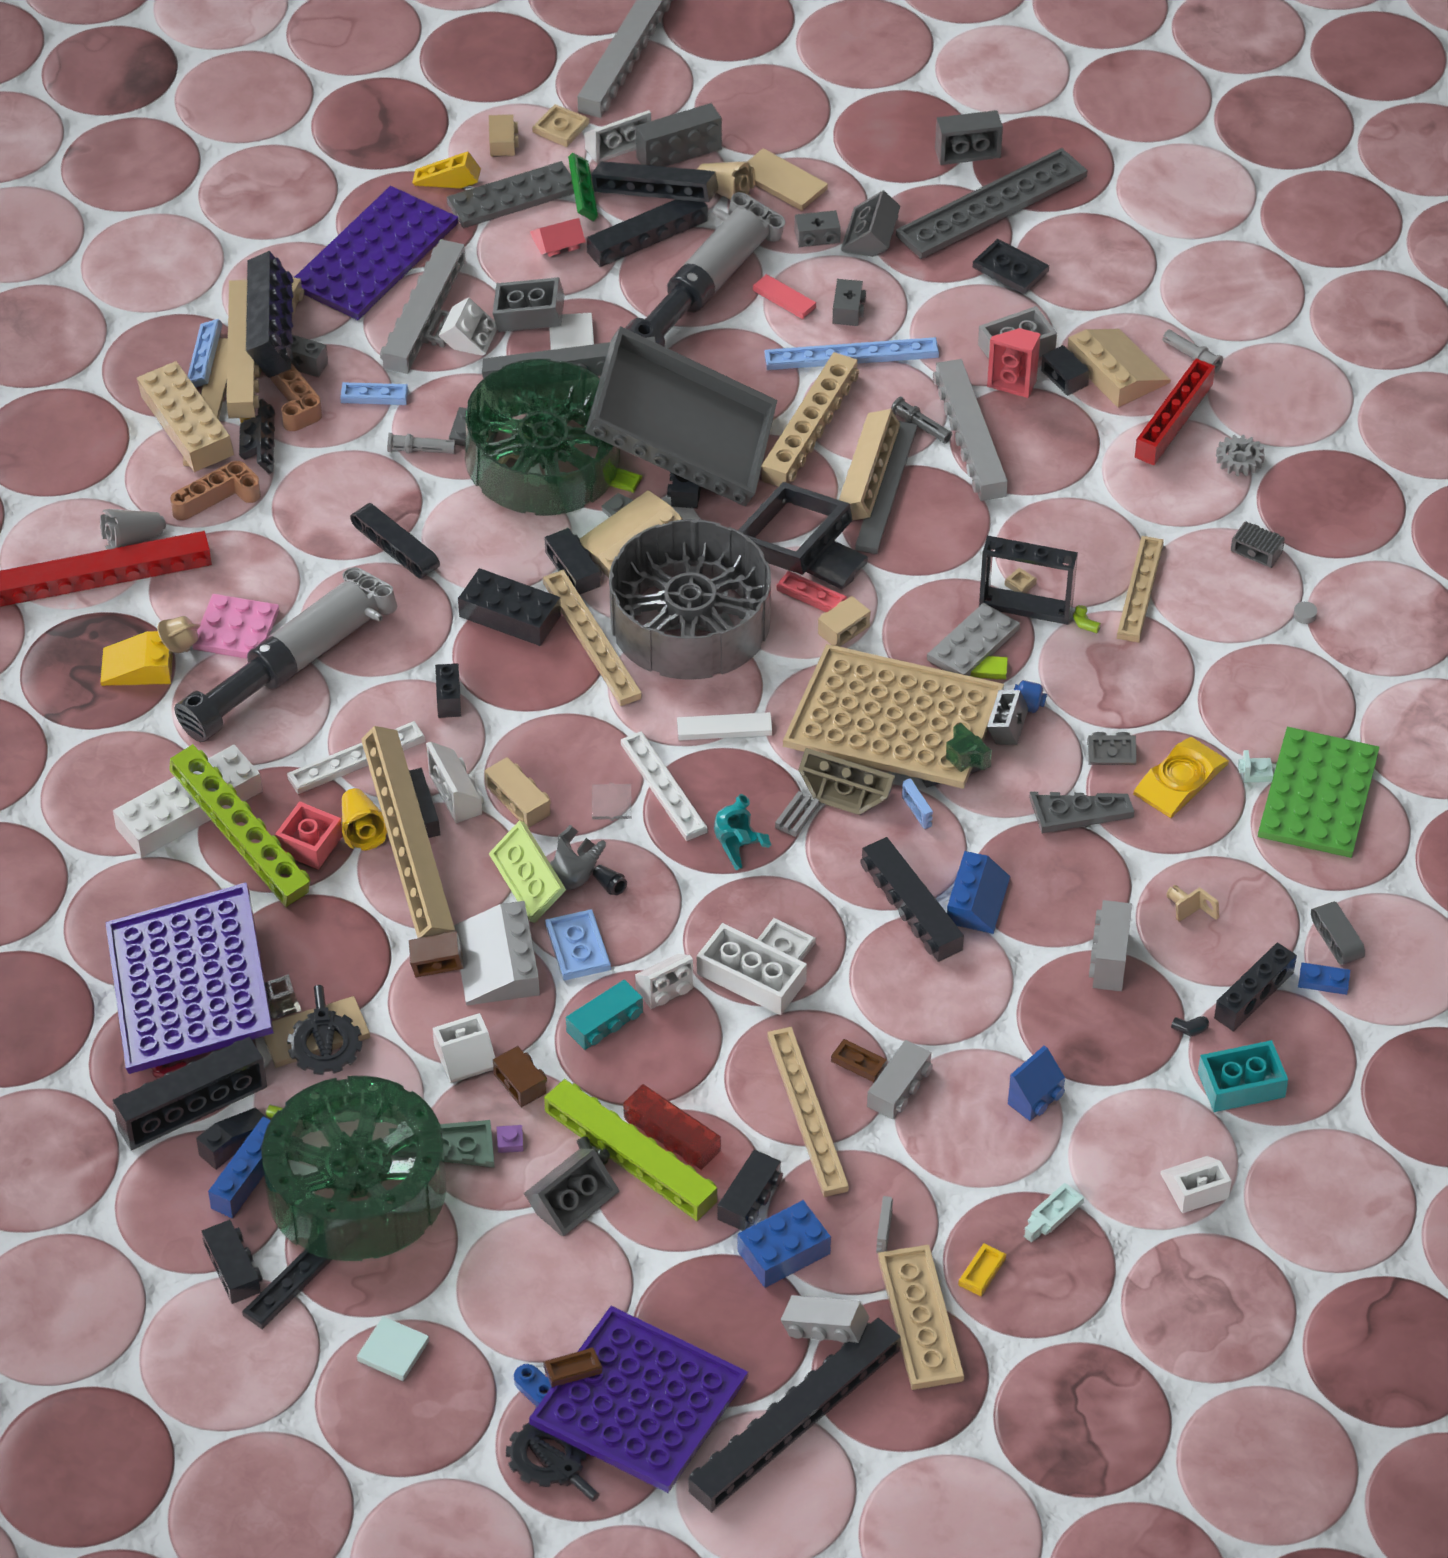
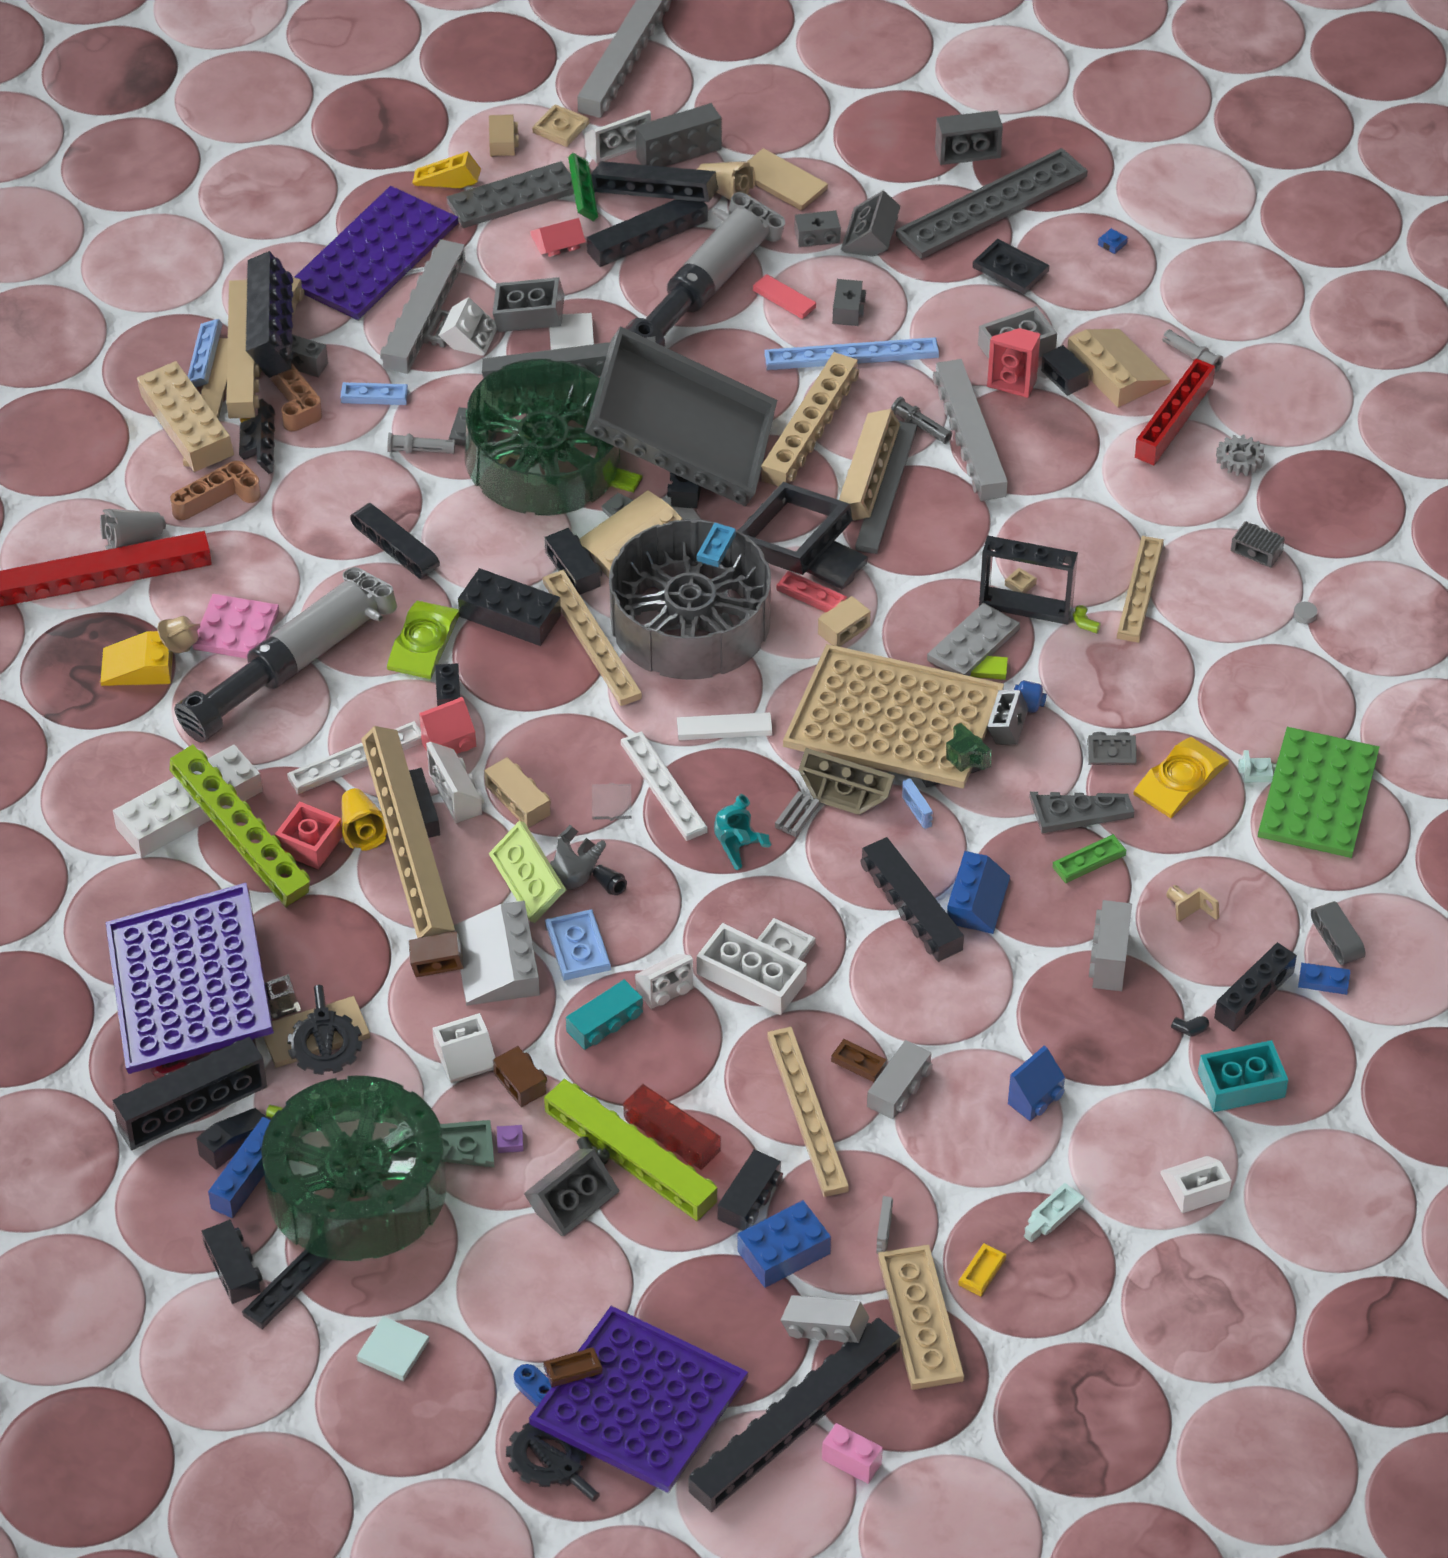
none -> lime slope [387,600,459,679]
none -> coral slope [419,697,476,754]
none -> dark azure plate [697,523,736,567]
none -> bright pink brick [822,1423,883,1484]
none -> bright green tile [1053,834,1127,884]
none -> blue plate [1098,228,1128,254]

